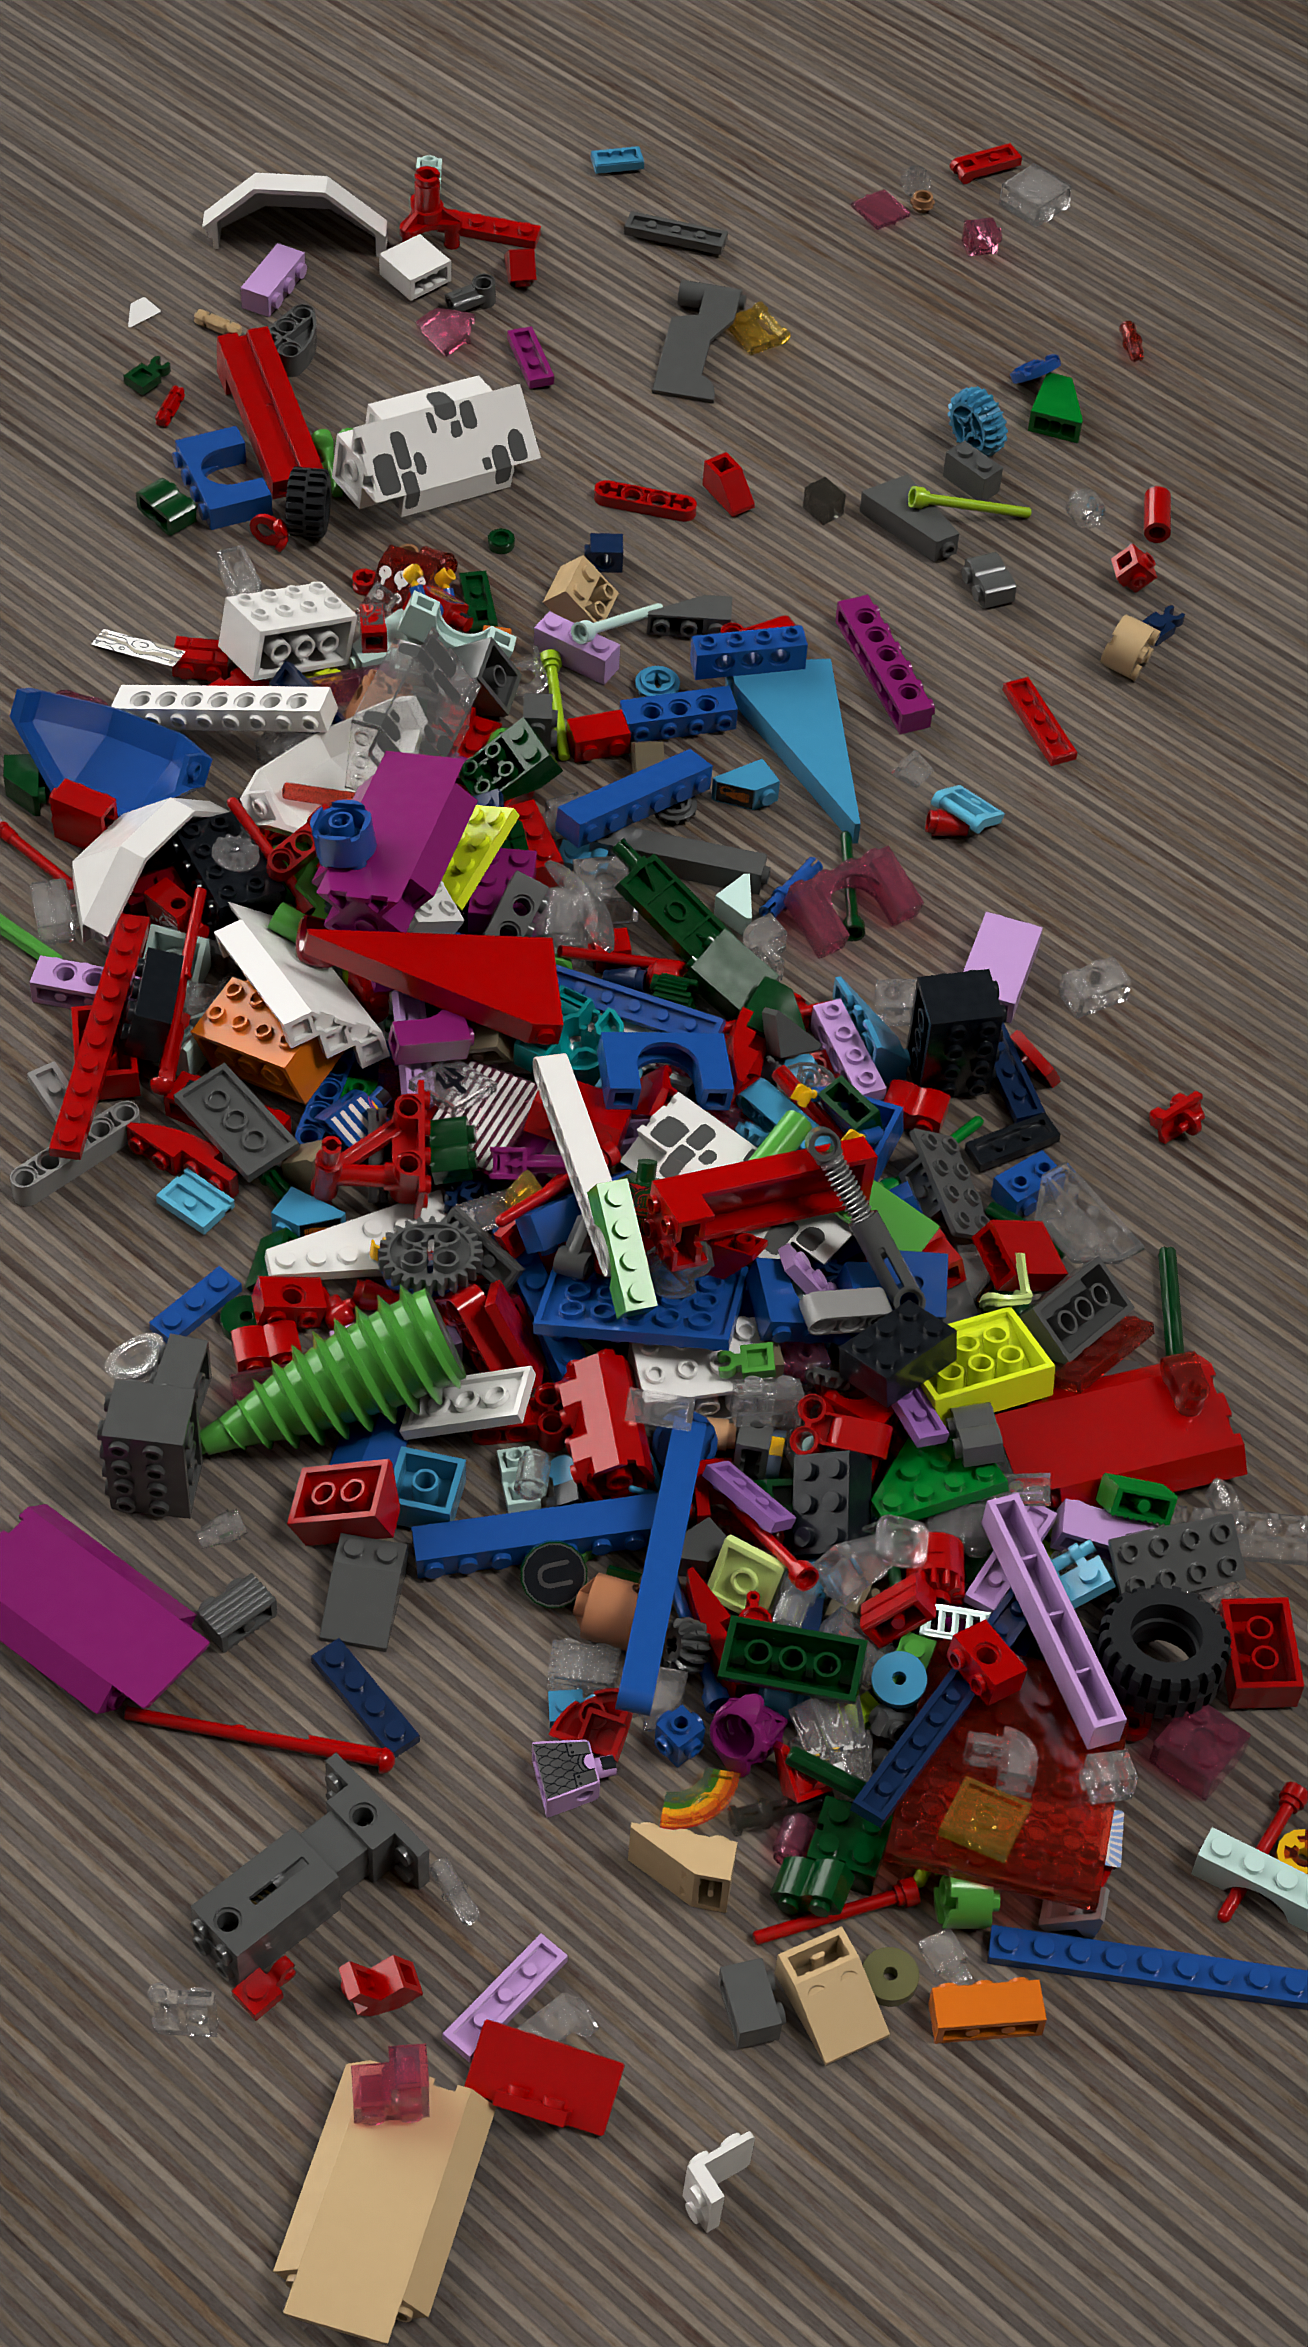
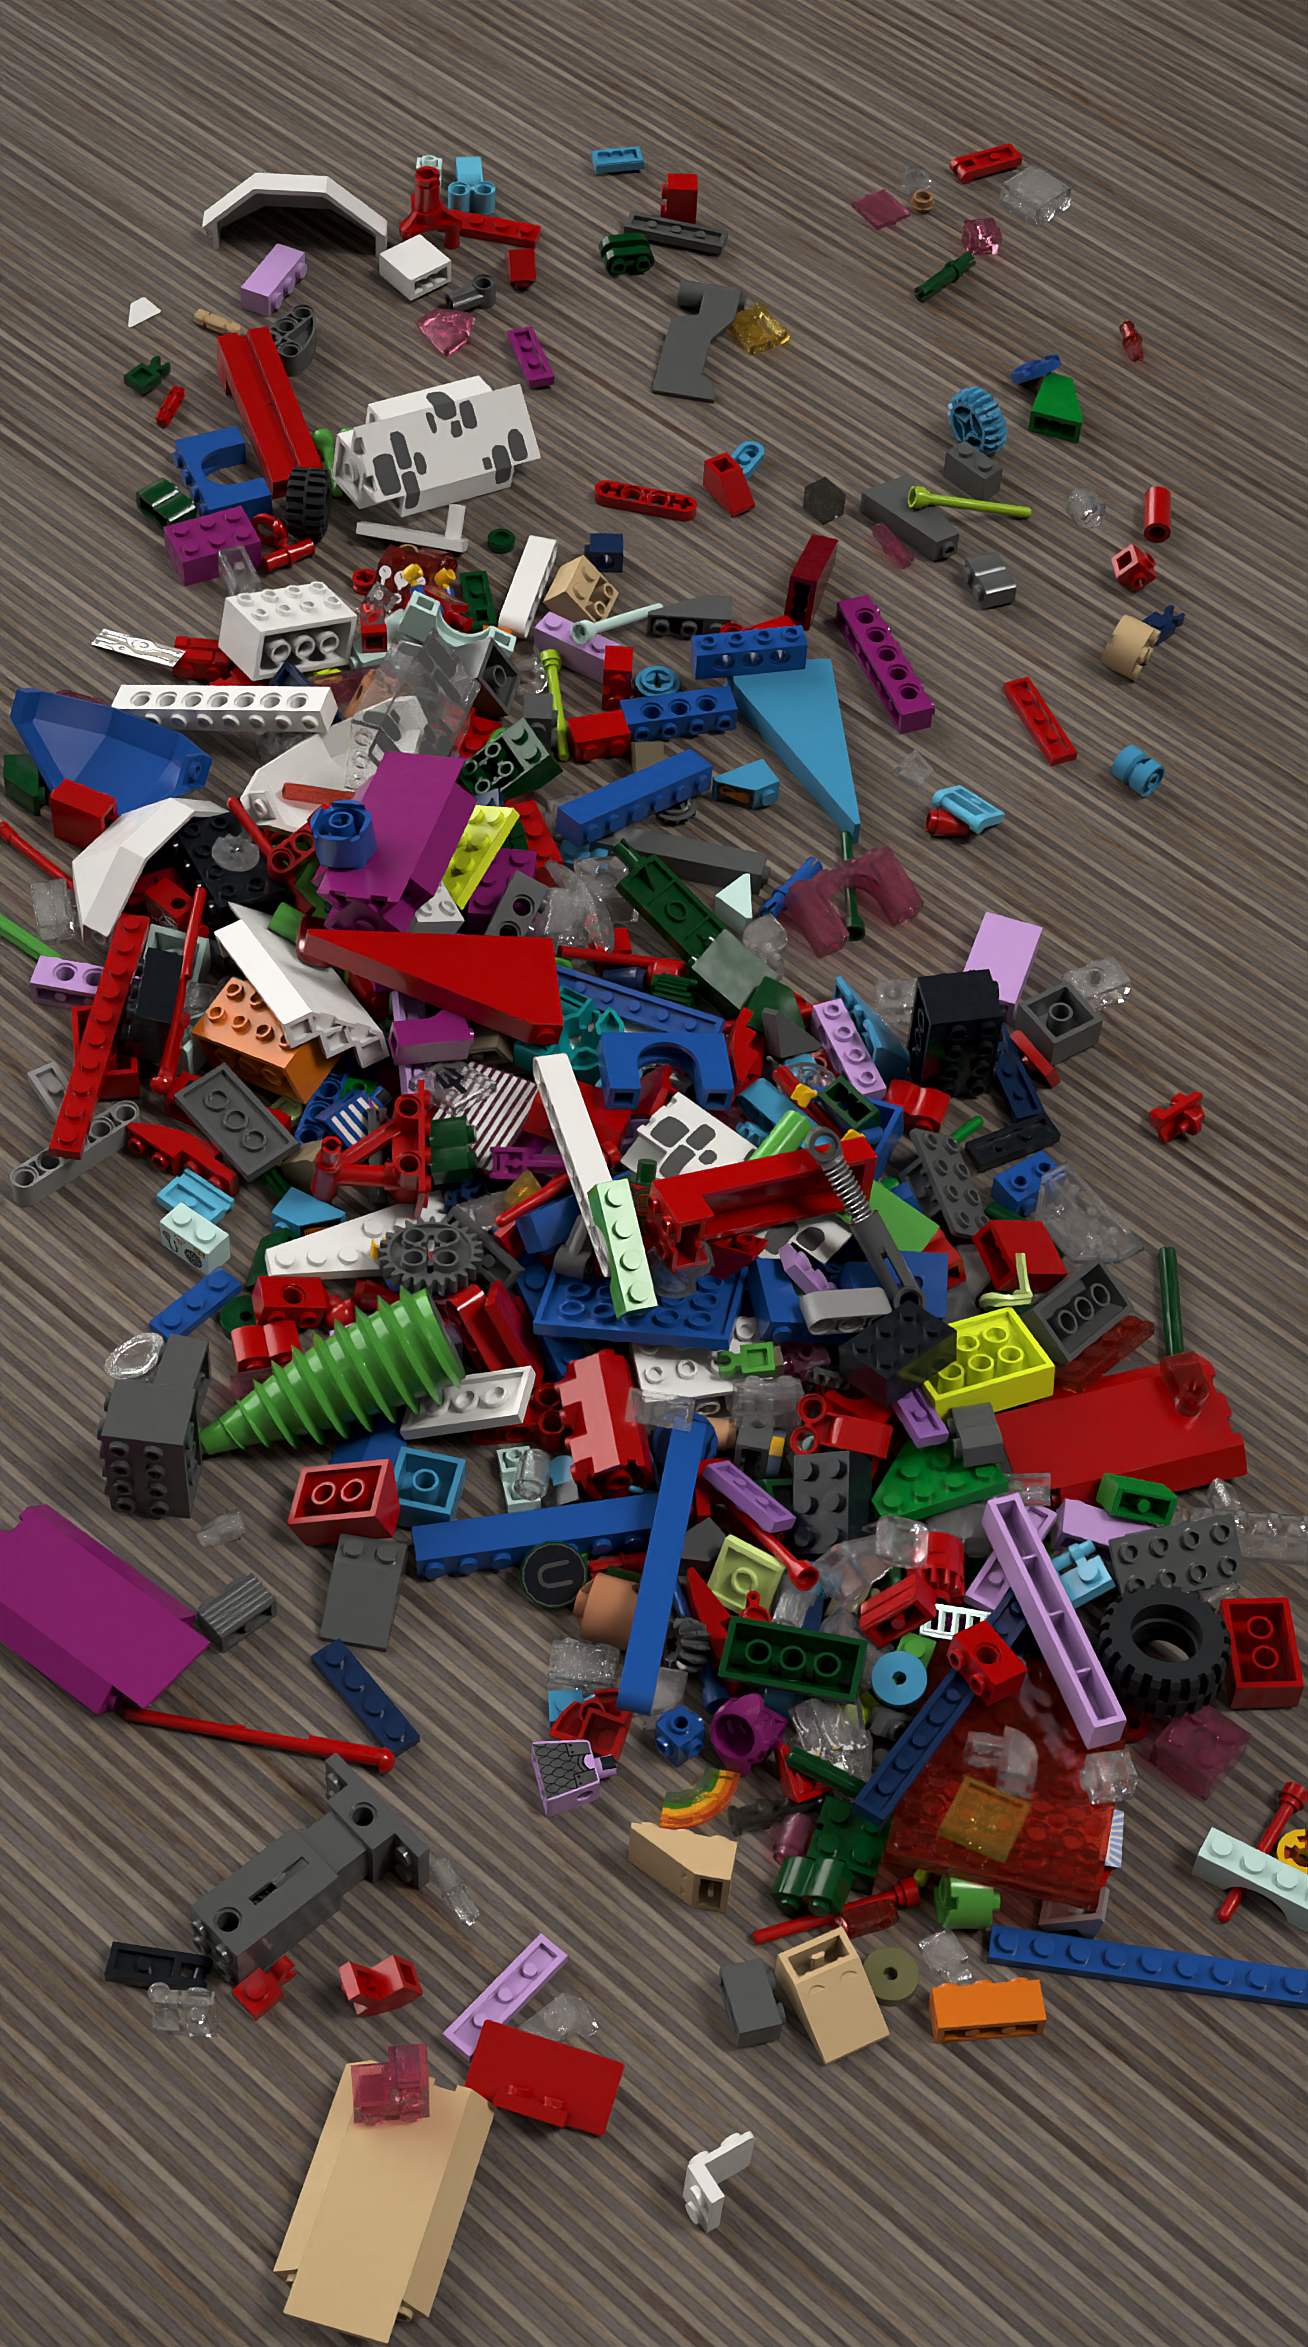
none -> black plate [104,1941,213,1998]
none -> light aqua brick [160,1202,231,1275]
none -> magenta brick [164,506,262,586]
none -> red pin [260,538,315,573]
none -> yellowish green tile [270,1096,304,1127]
none -> white piece [356,504,469,552]
none -> medium azure piece [448,156,496,215]
none -> white beam [498,535,558,639]
none -> red axle [588,1551,647,1579]
none -> dark green brick [598,233,655,275]
none -> red brick [602,645,634,710]
none -> red brick [660,173,698,225]
none -> dark azure plate [731,441,764,481]
none -> dark red slope [784,534,839,631]
none -> clear red beam [830,1899,900,1940]
none -> clear pink axle [872,522,914,569]
none -> dark green pin [914,251,976,302]
none -> dark grey brick [1014,980,1103,1066]
none -> dark azure wheel [1111,744,1166,797]

